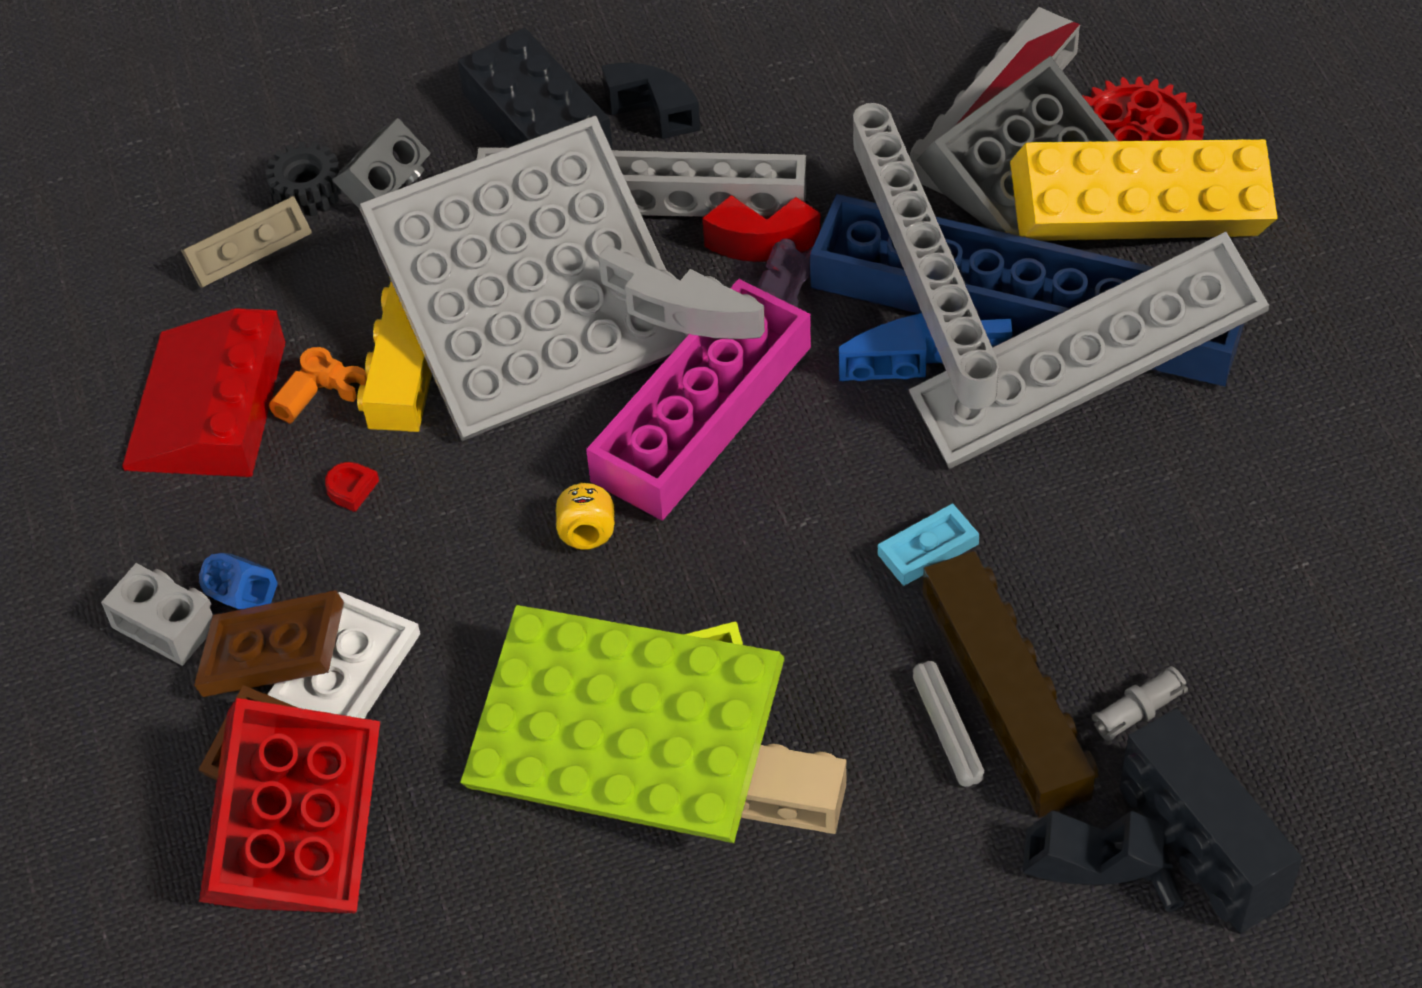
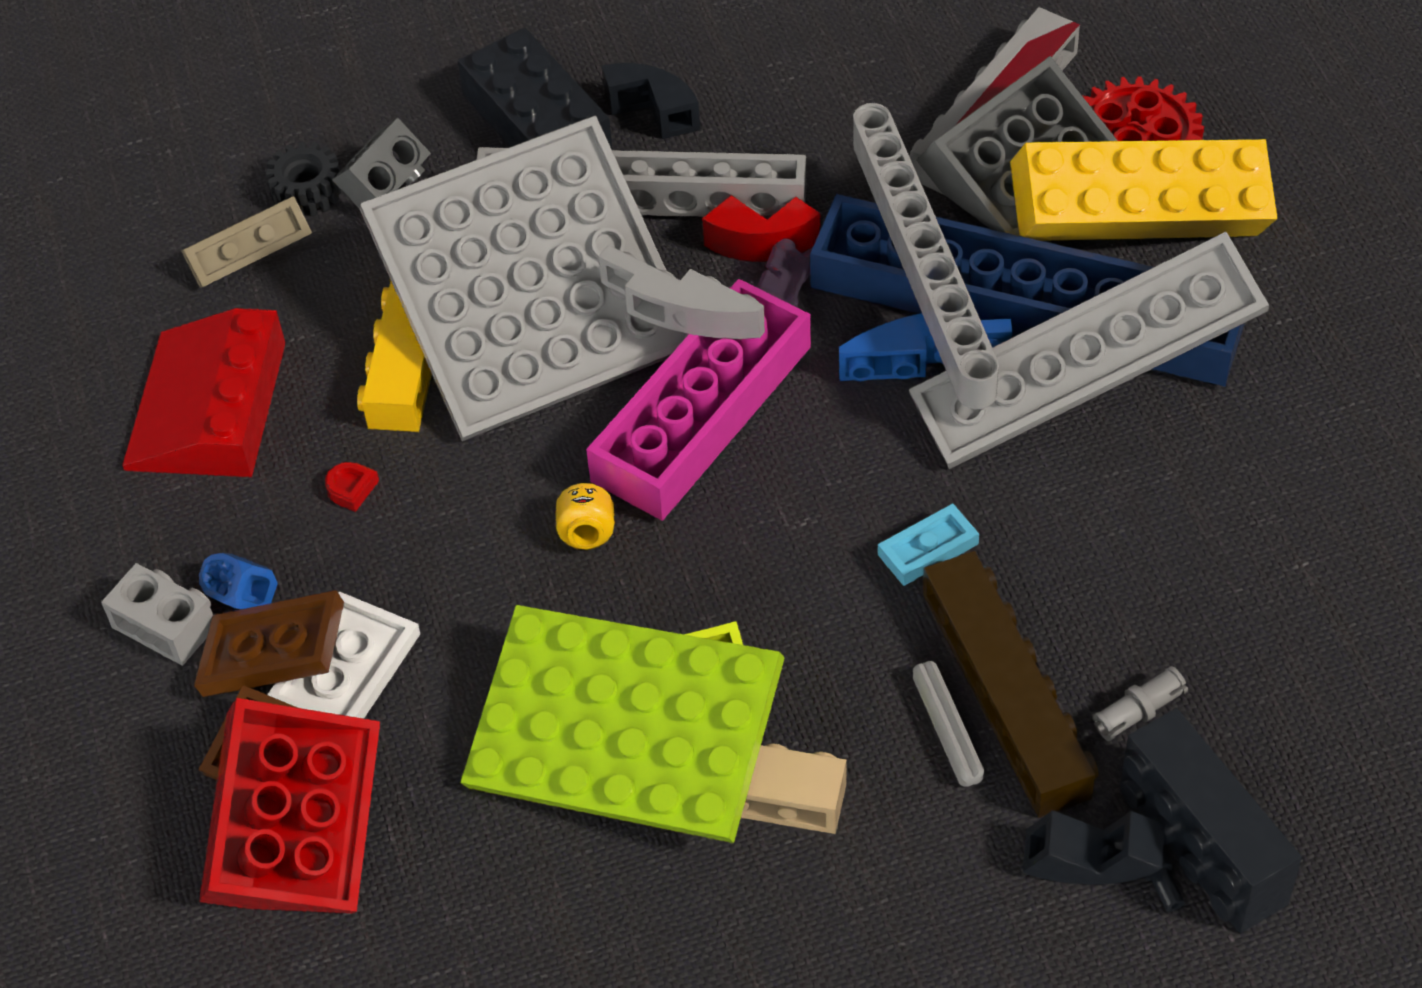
orange bar [269,347,367,424] -> none

